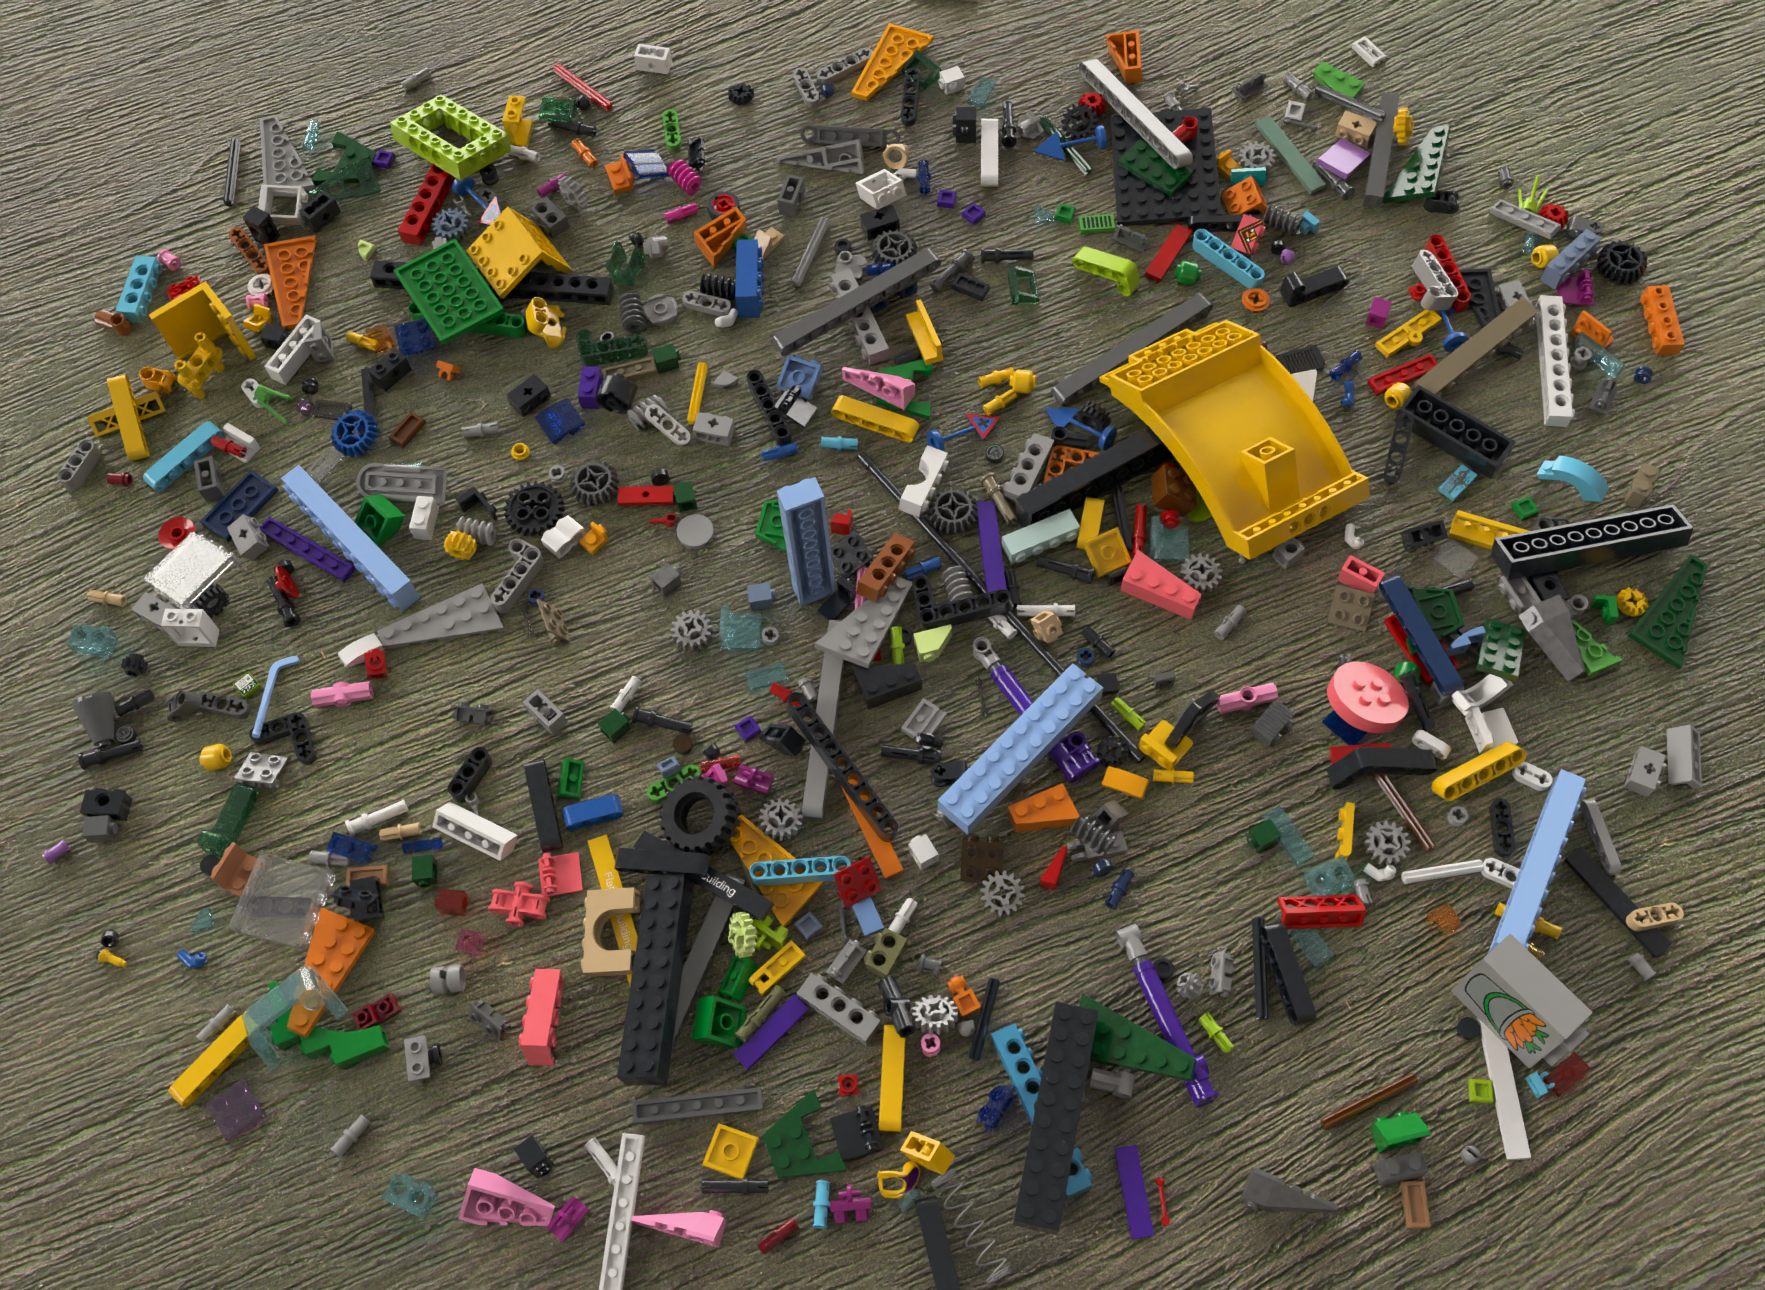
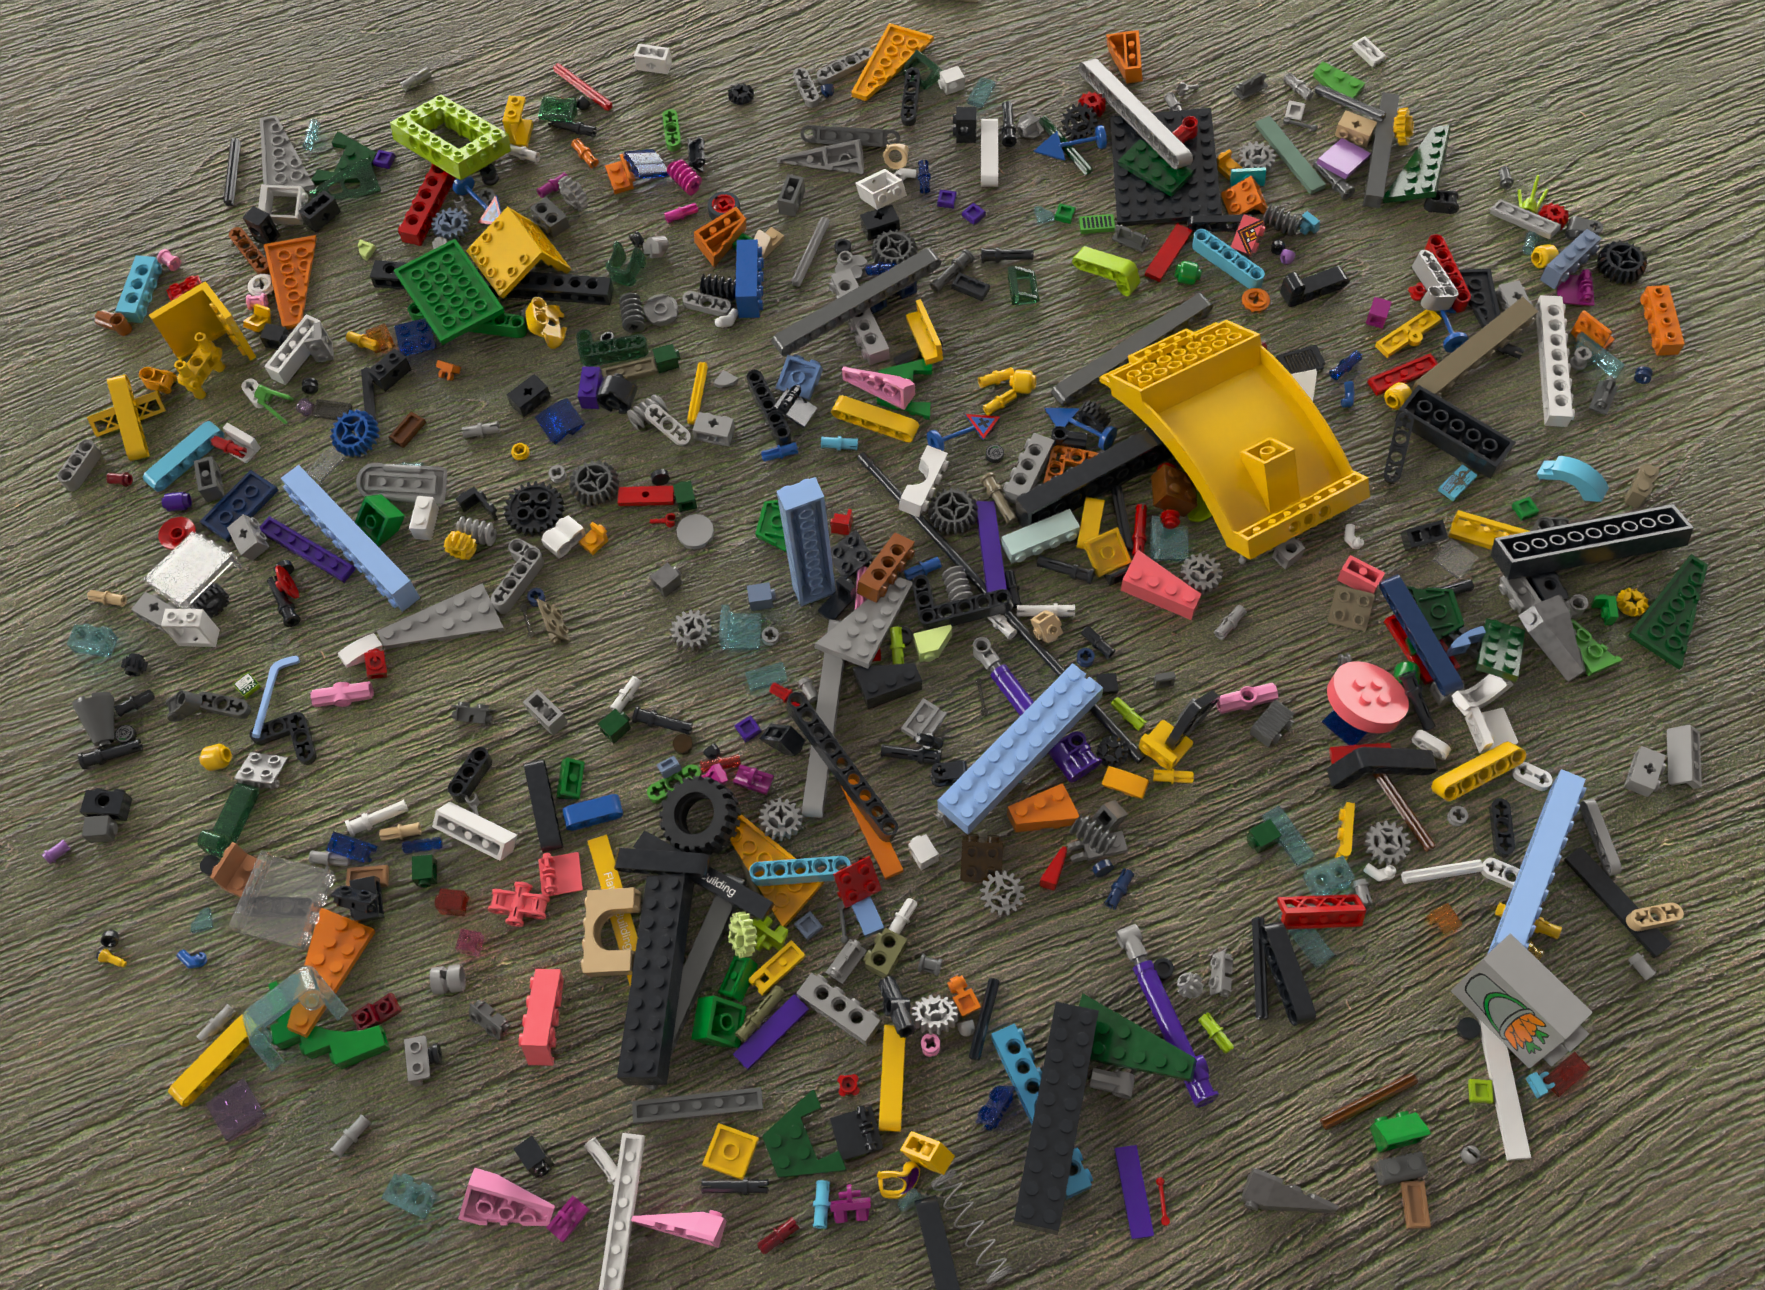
none -> dark purple brick [162,492,192,512]

